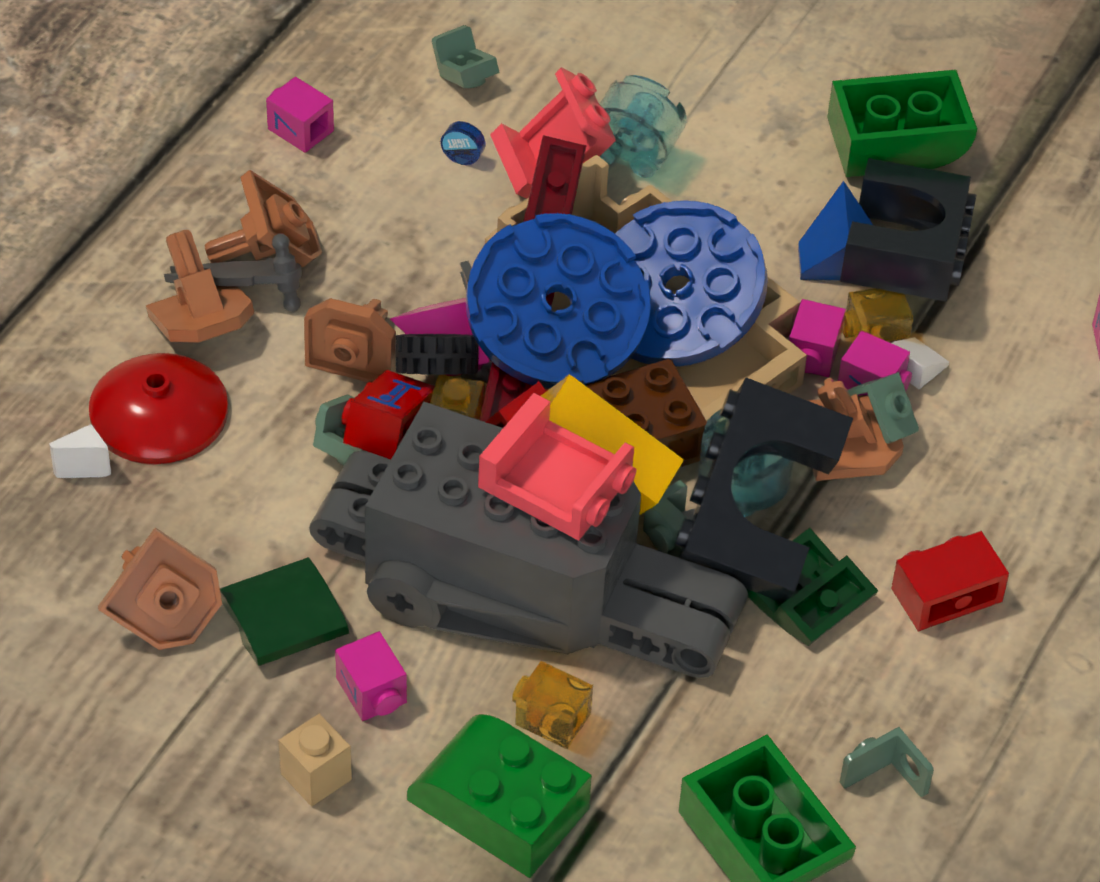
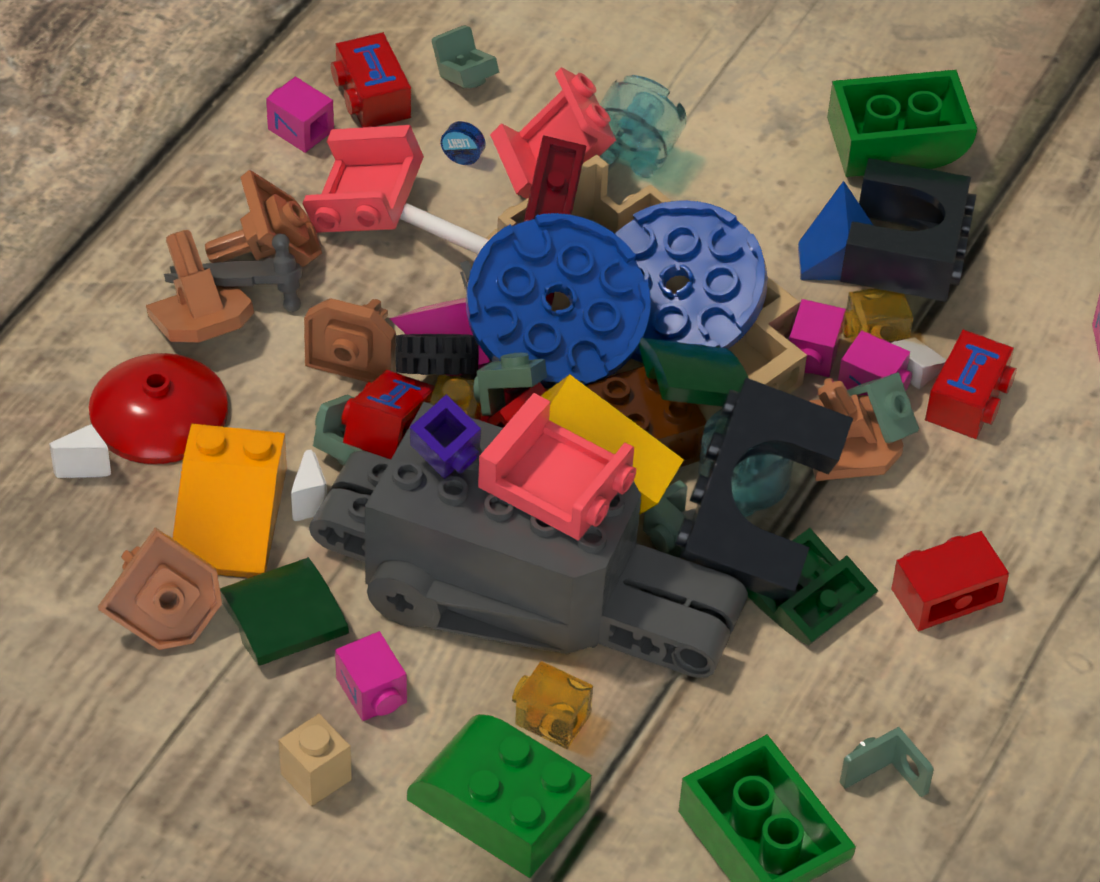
none -> light orange slope [172,424,287,578]
none -> white slope [291,449,327,521]
none -> coral panel [302,125,424,233]
none -> red brick [331,32,411,128]
none -> white bar [400,203,489,254]
none -> dark purple brick [410,394,481,479]
none -> sand green bracket [473,353,547,416]
none -> dark green slope [639,338,748,407]
none -> red brick [925,329,1017,439]

